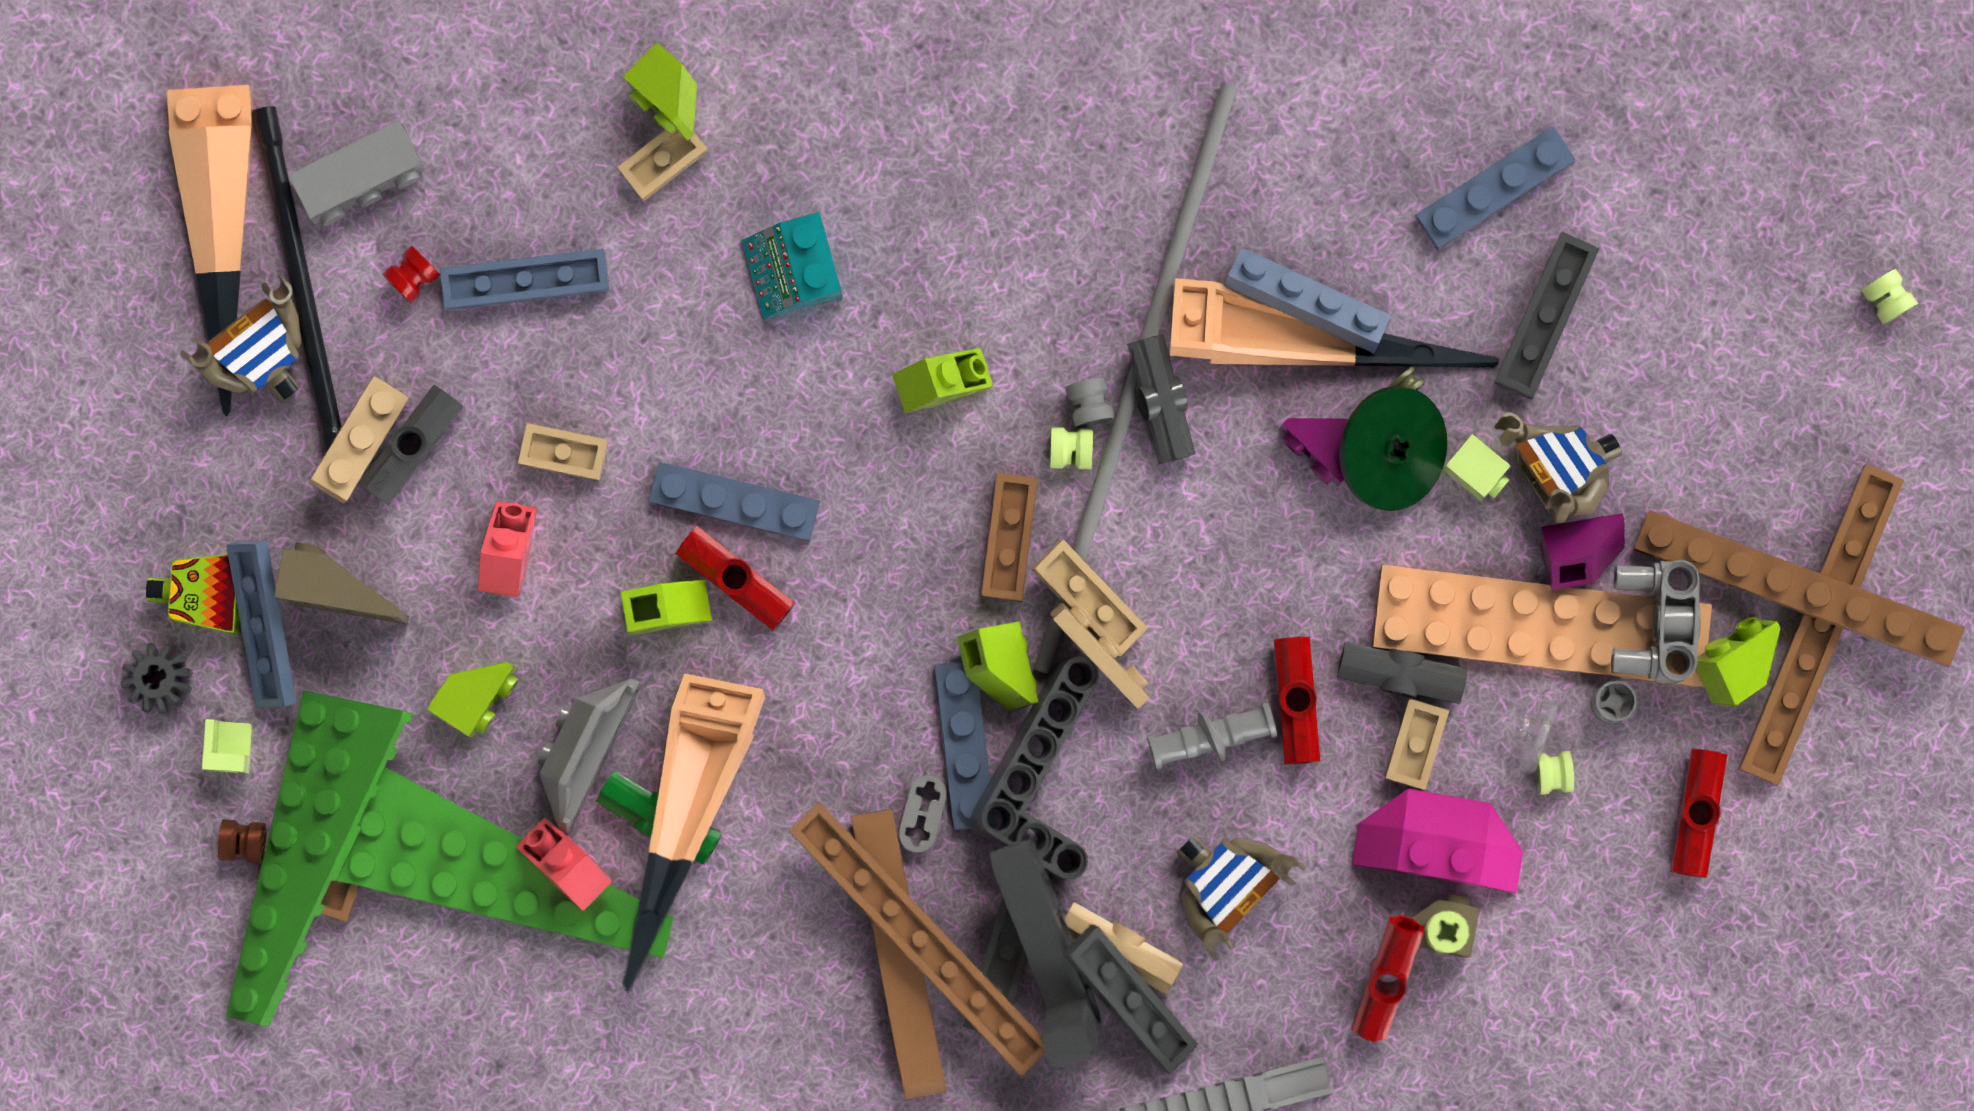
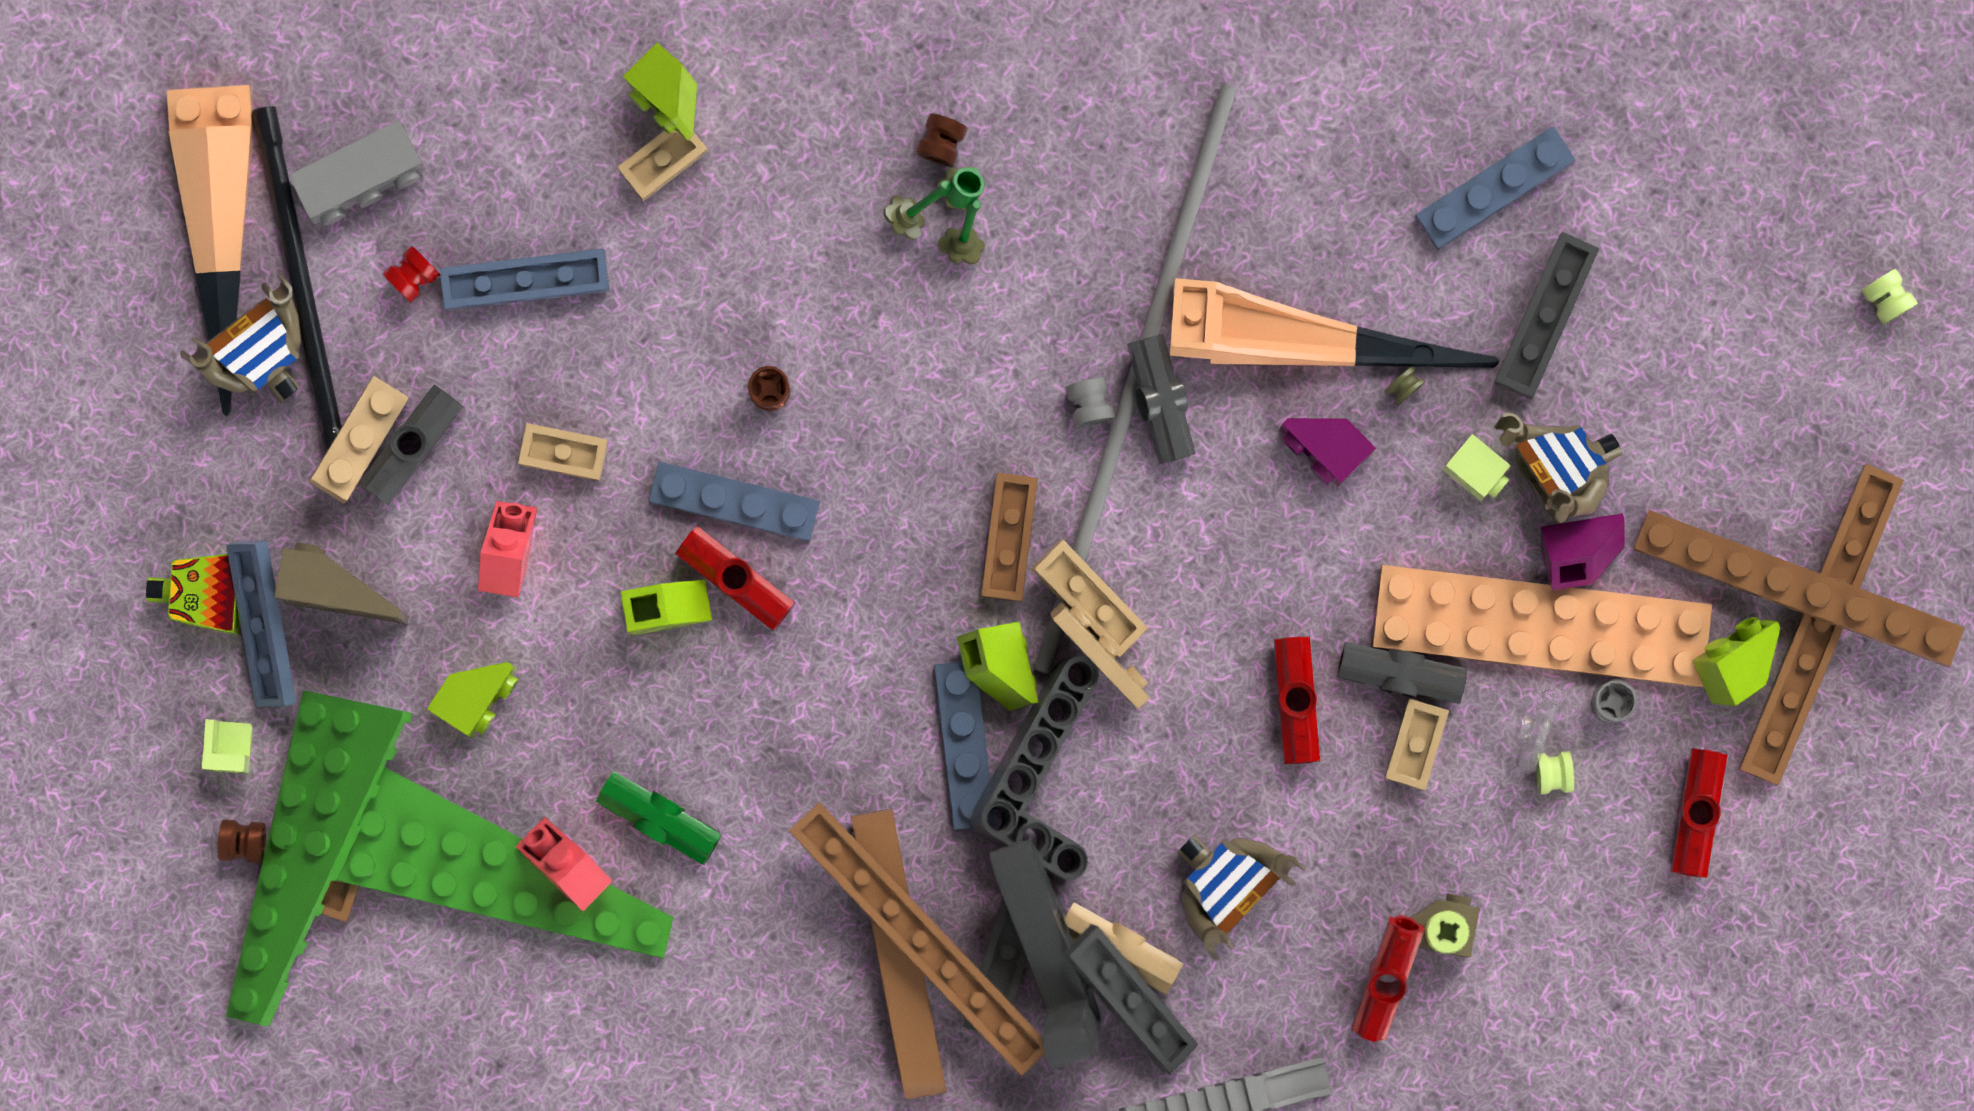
dark grey gear [121,643,193,714] -> none
light grey wedge [537,679,642,834] -> none
light nougat plate [623,673,765,993] -> none
teal slope [742,212,843,319] -> none
lime slope [892,348,993,413] -> none
light grey beam [899,775,947,853] -> none
yellowish green wheel [1050,427,1093,470] -> none
light grey piece [1147,702,1277,770] -> none
sand blue plate [1223,247,1392,353] -> none
dark green piece [1340,386,1447,511] -> none
dark pink wedge [1352,789,1523,893] -> none
light grey piece [1611,560,1701,684] -> none
none -> copper wheel [748,366,791,412]
none -> plant [883,167,985,265]
none -> copper wheel [915,113,968,167]

